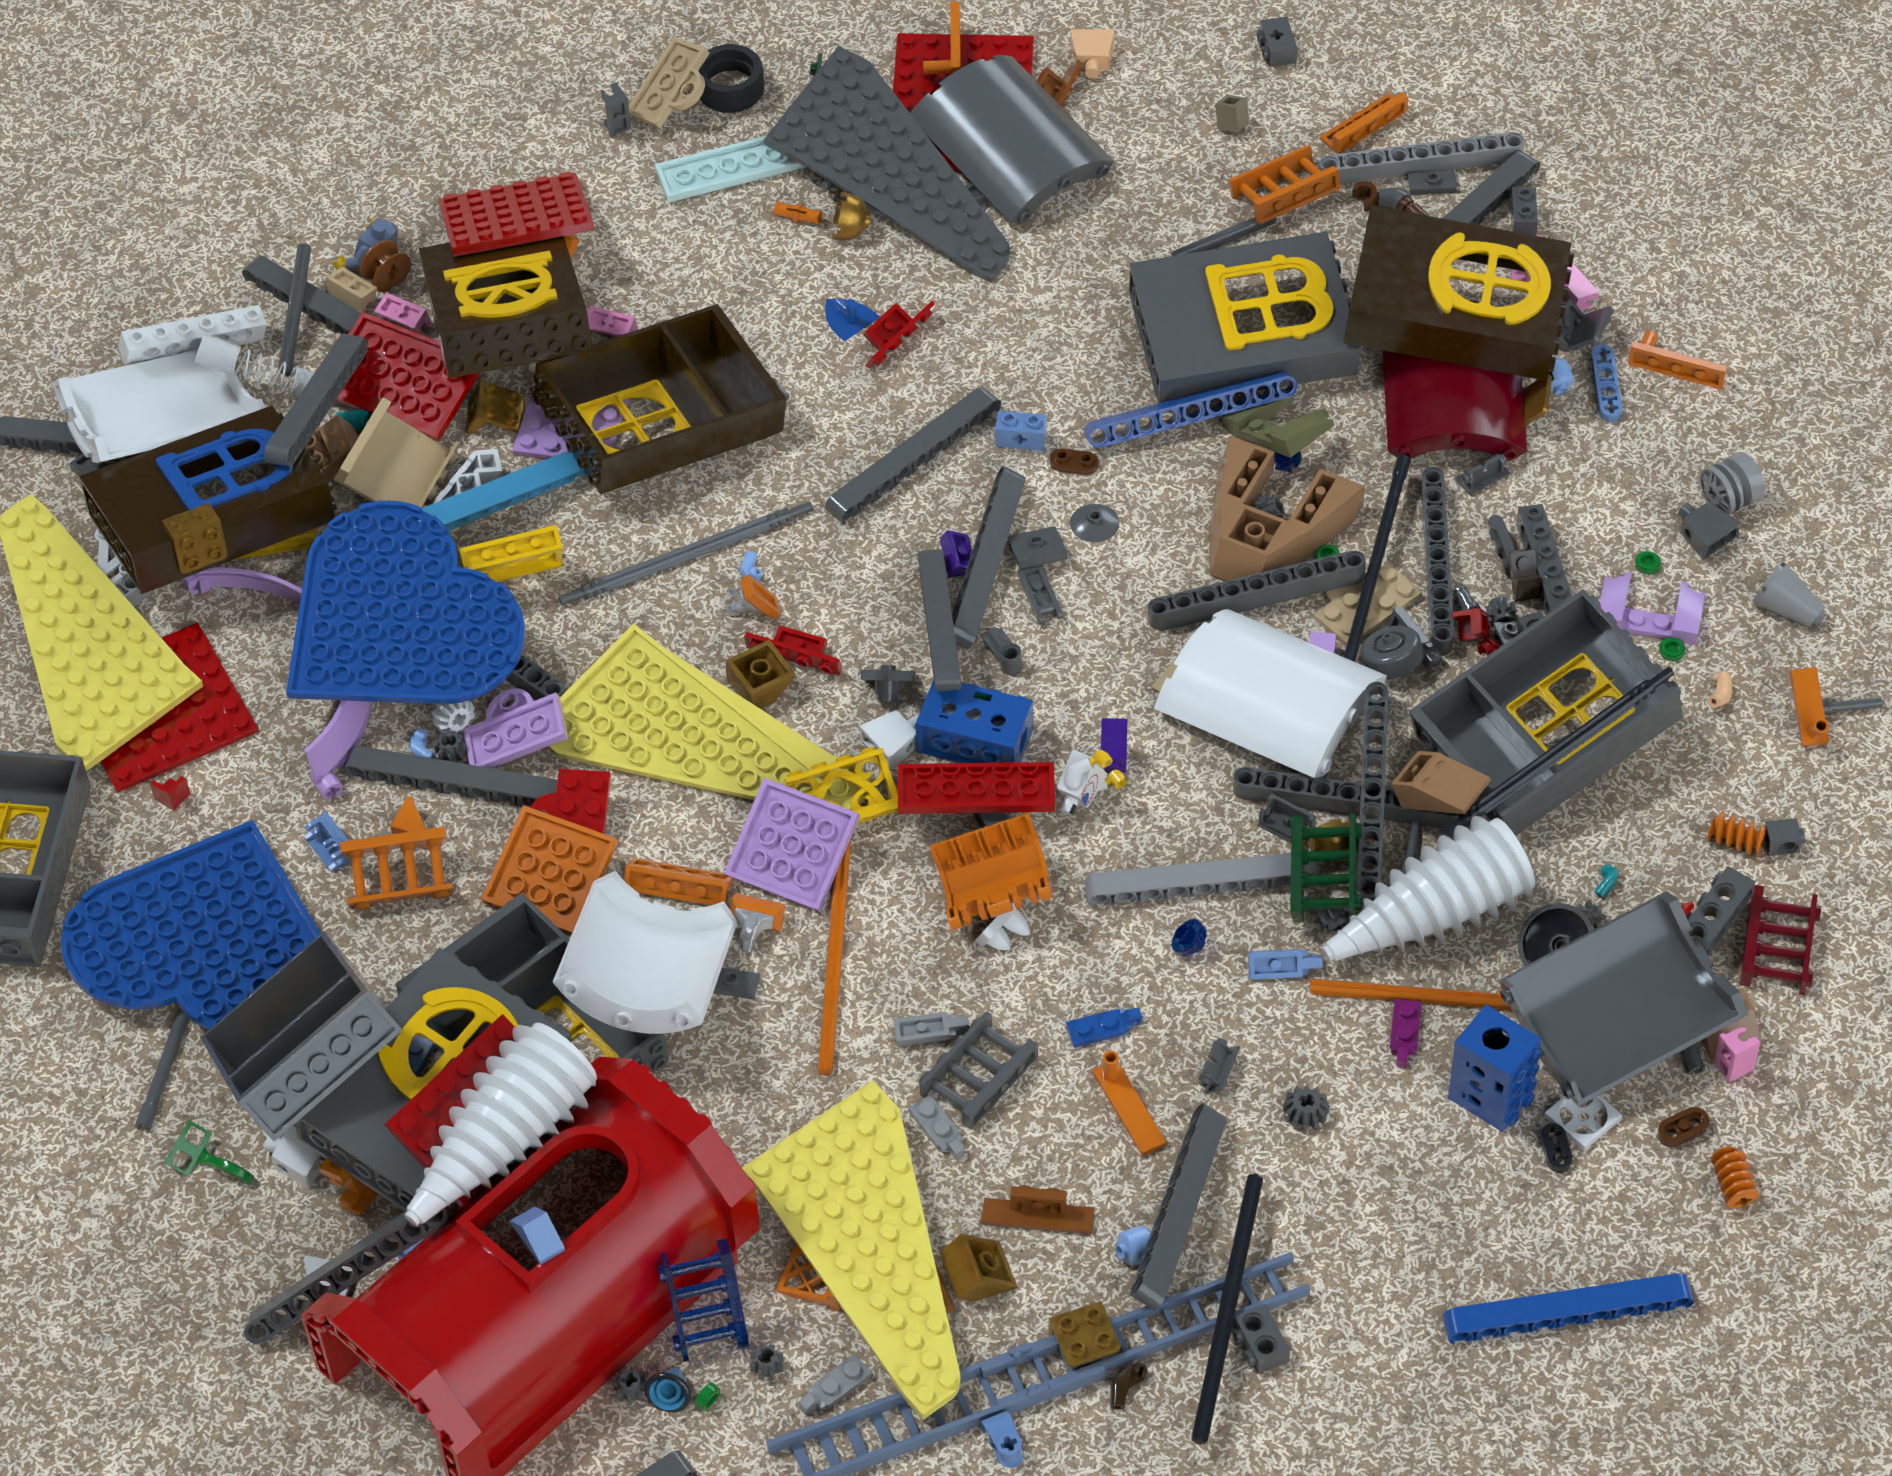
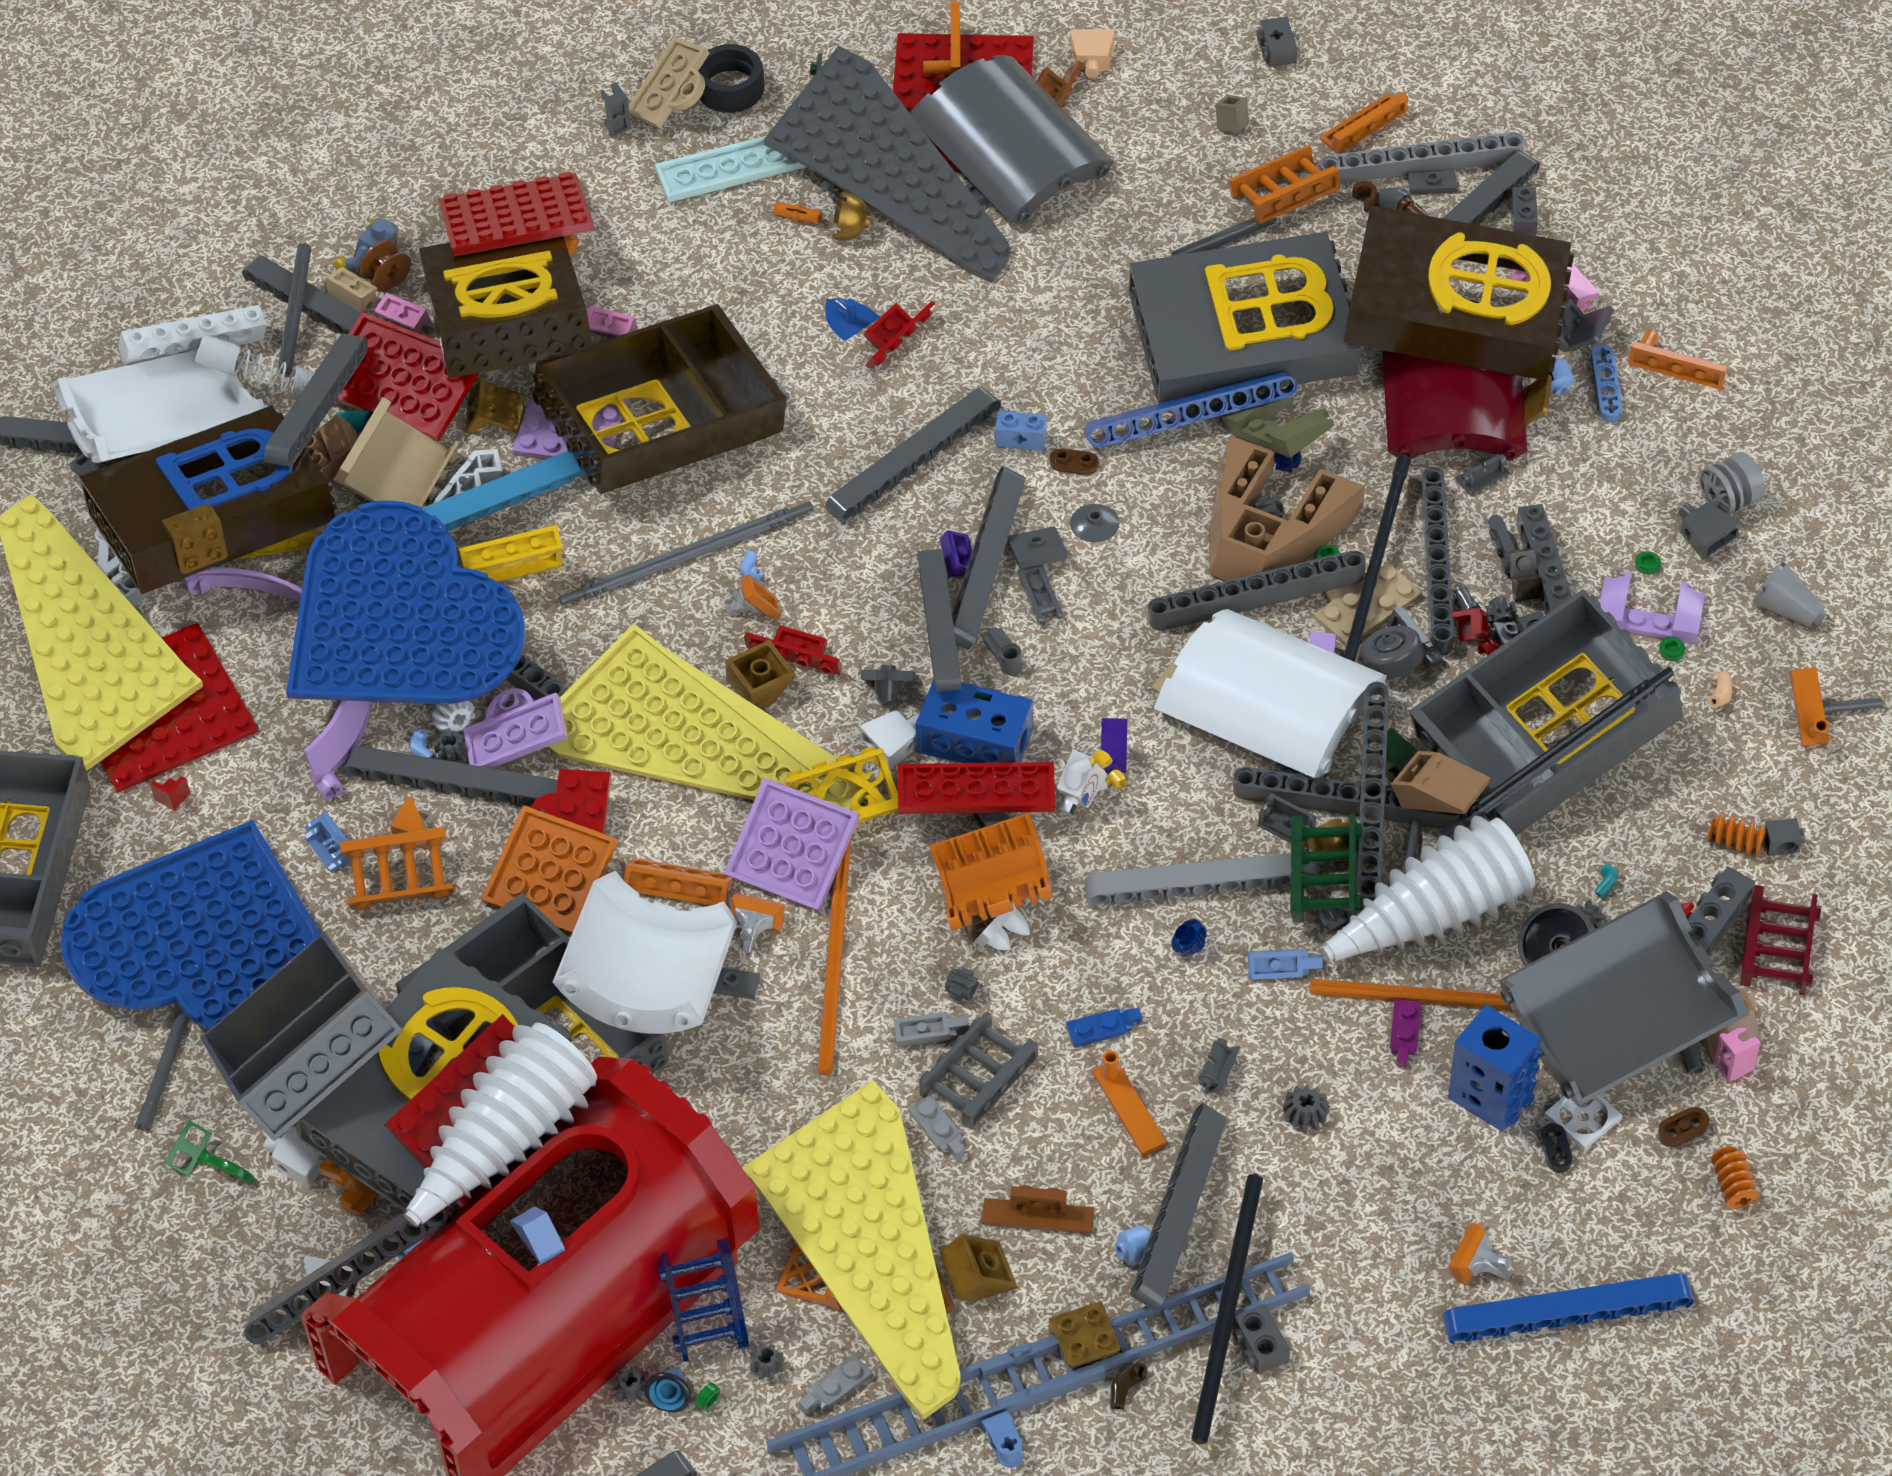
none -> dark grey gear [945,967,979,1002]
none -> dark green slope [1385,727,1418,783]
none -> piece [1448,1223,1511,1285]

